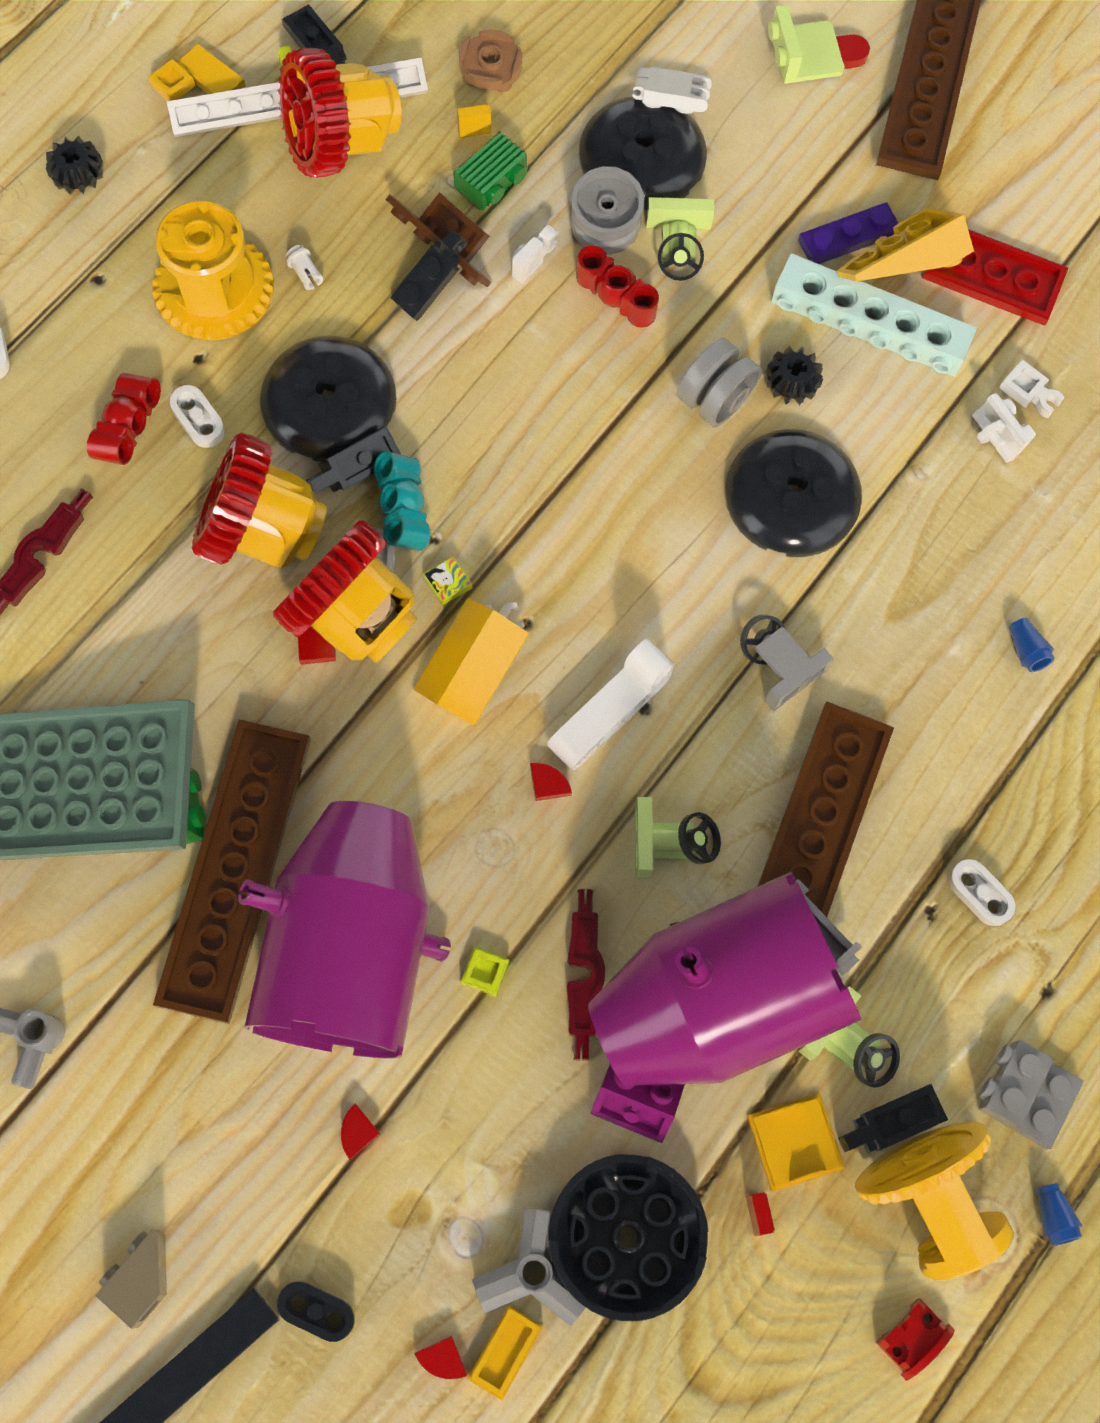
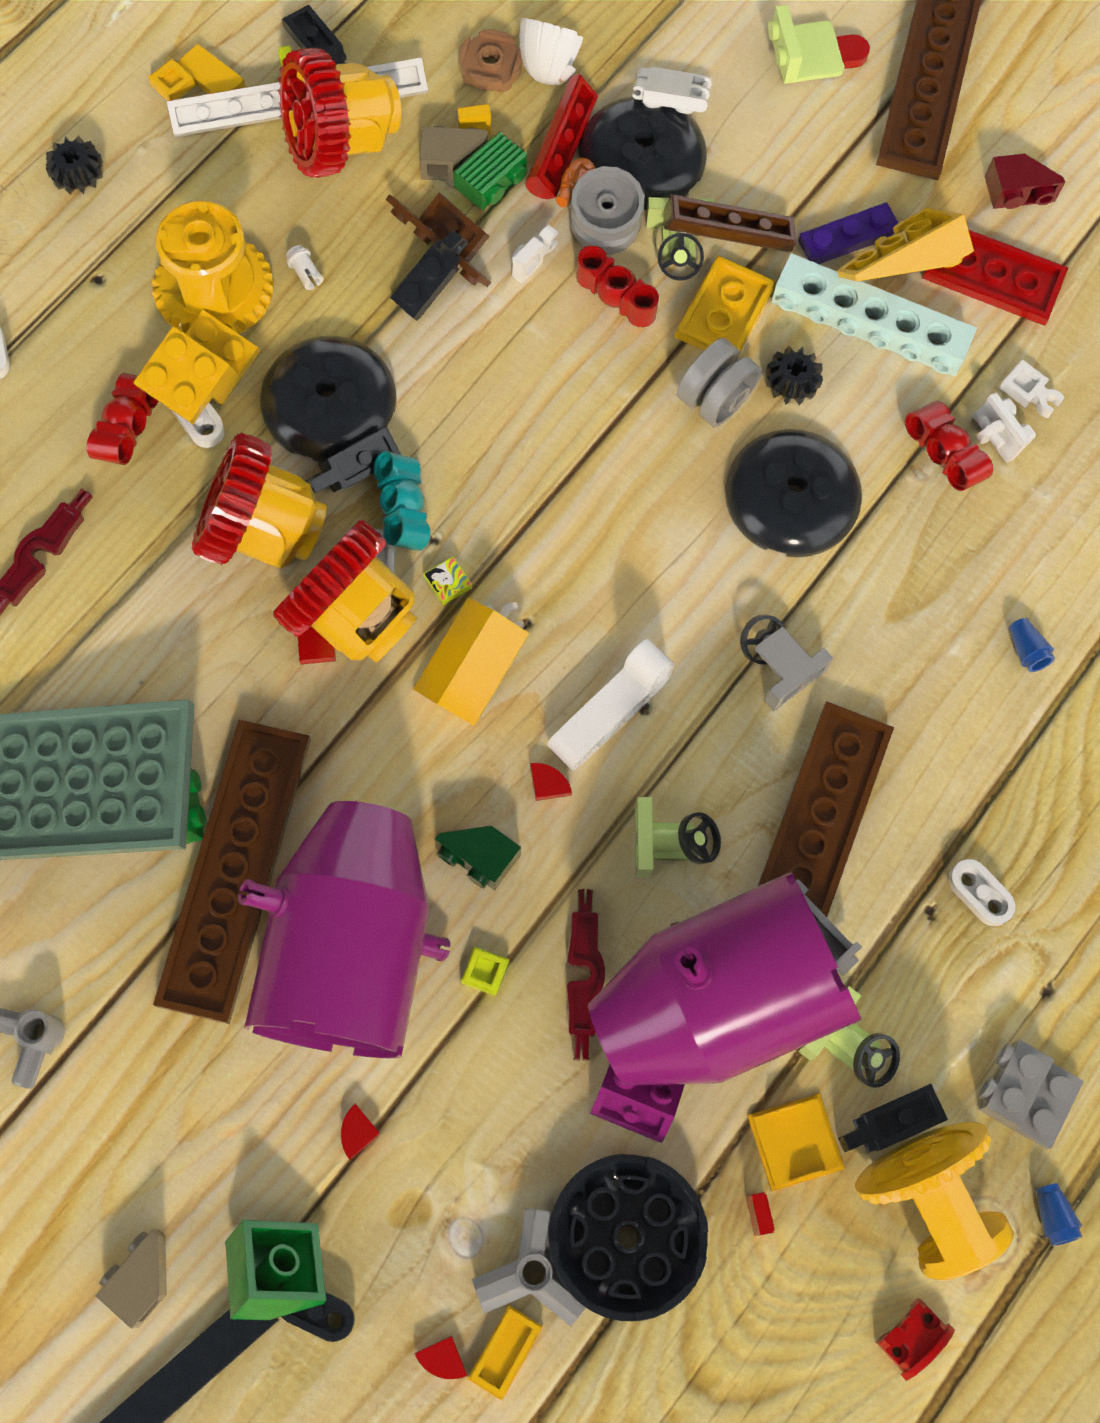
none -> yellow bracket [133,309,261,425]
none -> green slope [225,1220,326,1320]
none -> dark tan slope [420,126,488,181]
none -> dark green slope [434,826,521,890]
none -> white hair [519,18,583,85]
none -> red brick [525,74,598,199]
none -> orange piece [556,158,595,207]
none -> reddish brown brick [663,194,797,252]
none -> yellow tile [674,255,777,355]
none -> red piece [905,401,993,491]
none -> dark red slope [984,153,1065,209]

